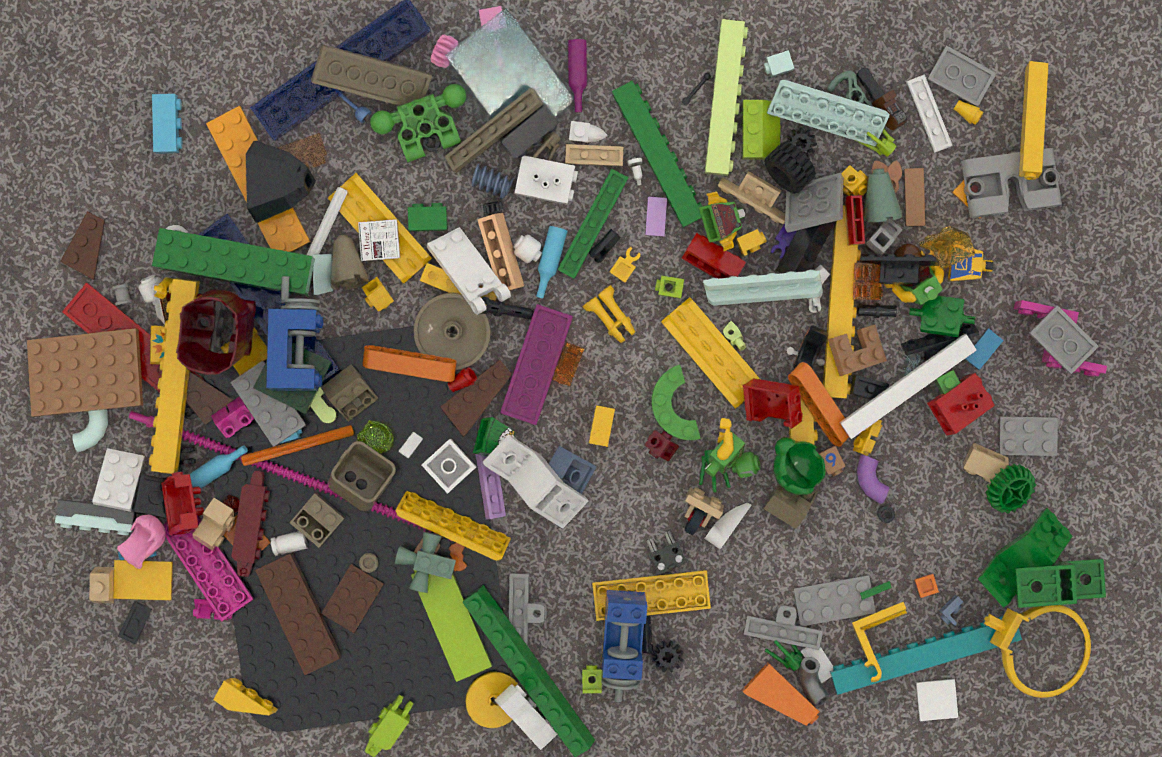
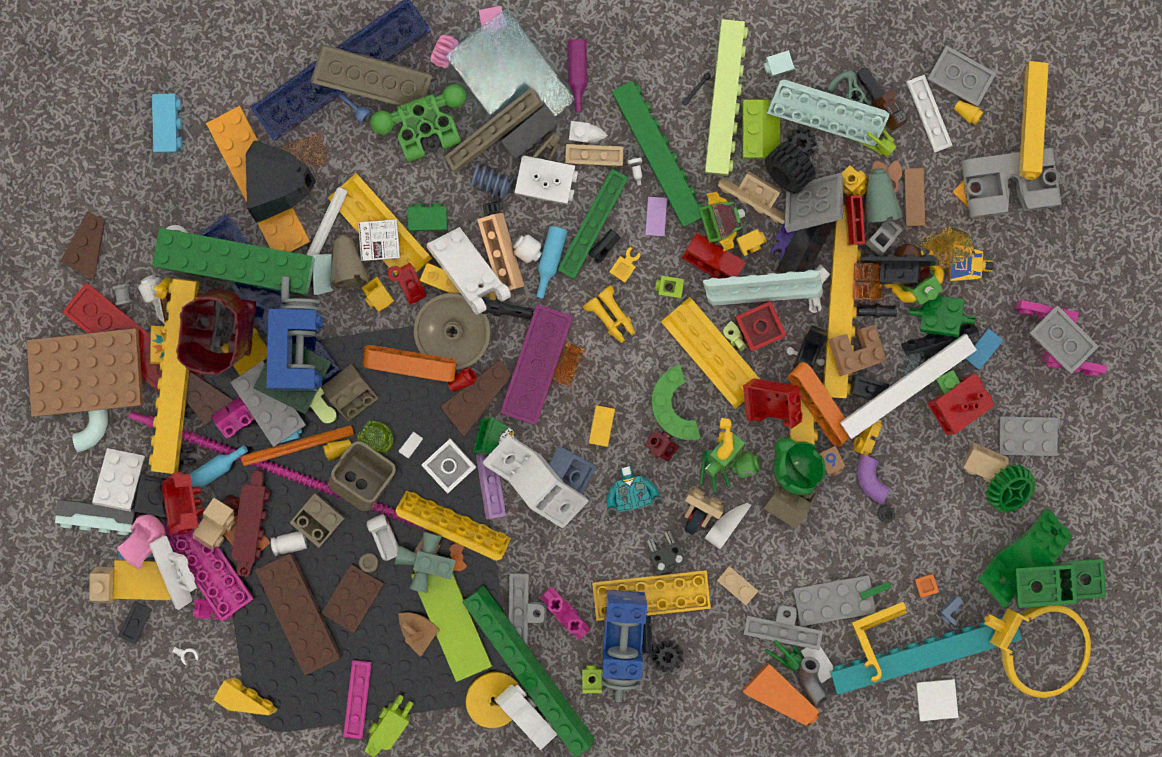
none -> white bracket [149,535,197,610]
none -> white piece [172,647,199,665]
none -> yellow cone [323,439,351,461]
none -> dark pink tile [343,660,372,739]
none -> white animal [367,514,399,561]
none -> red hinge [387,263,427,305]
none -> medium nougat shield [398,612,440,657]
none -> dark pink piece [540,587,591,640]
none -> teal torso [606,466,665,521]
none -> tan plate [717,566,758,605]
none -> red brick [734,301,787,352]

